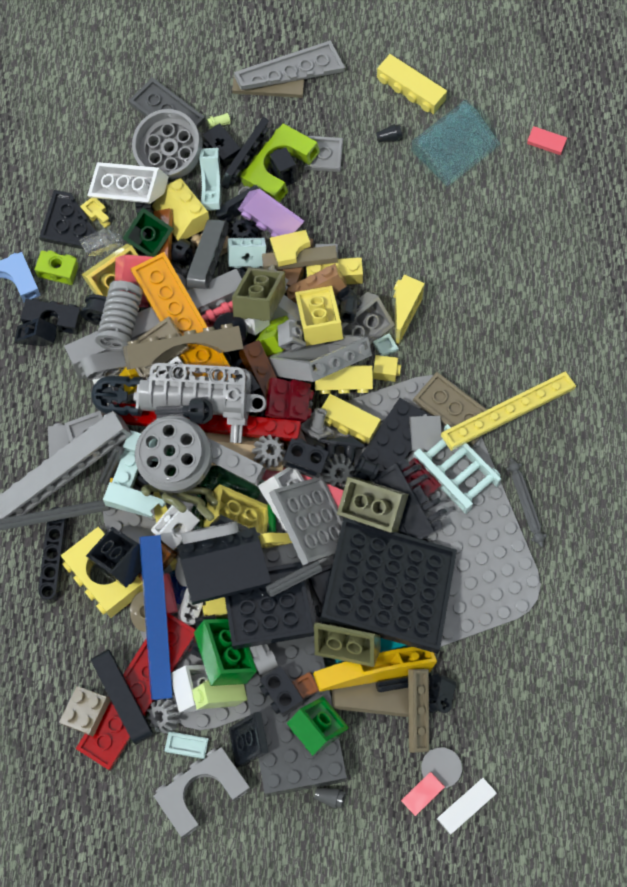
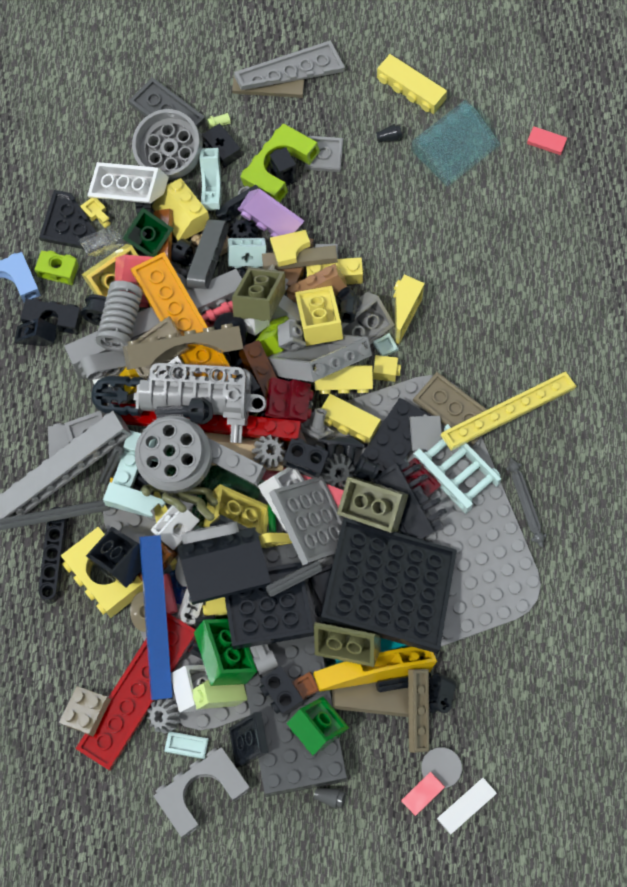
black beam [90,649,154,745] -> none
black plate [222,117,269,190] -> none

